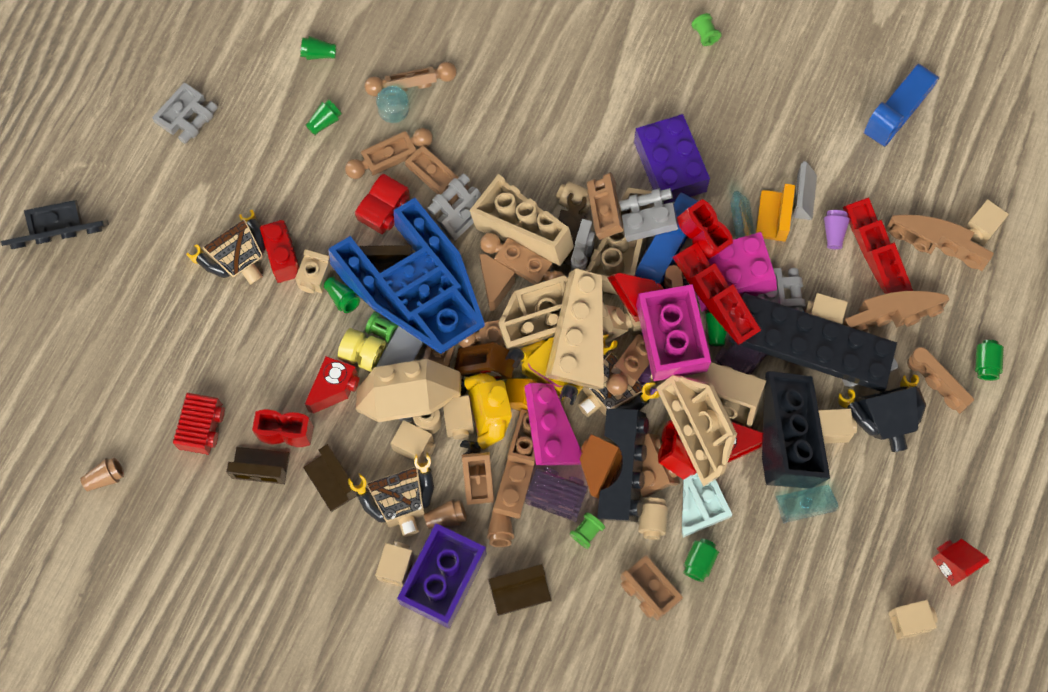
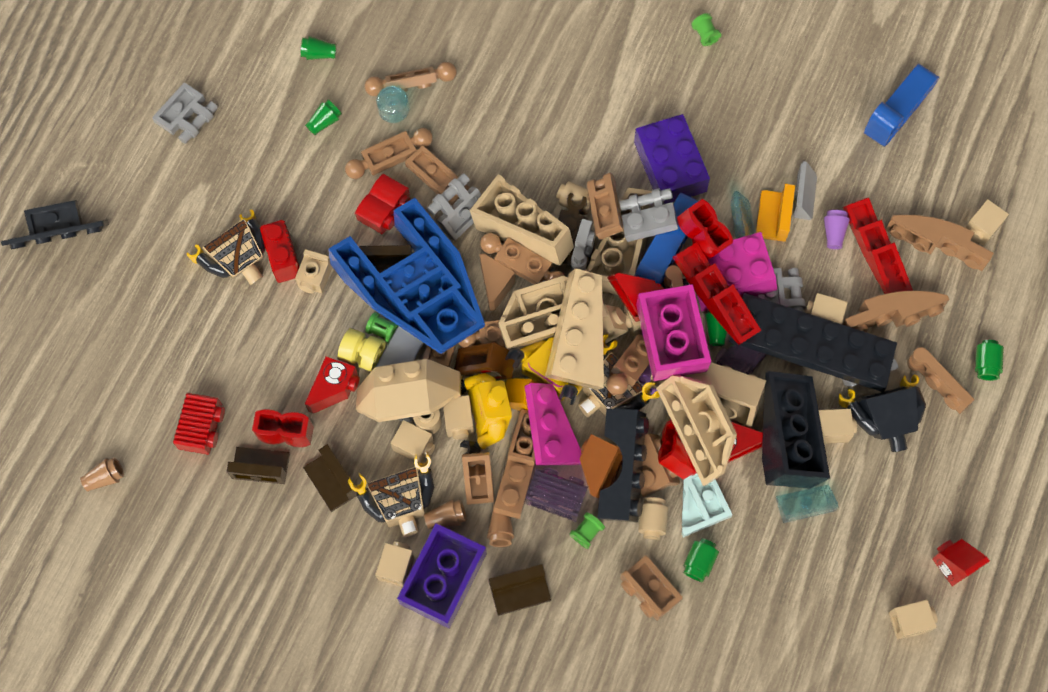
green cone [323,277,360,313] -> none

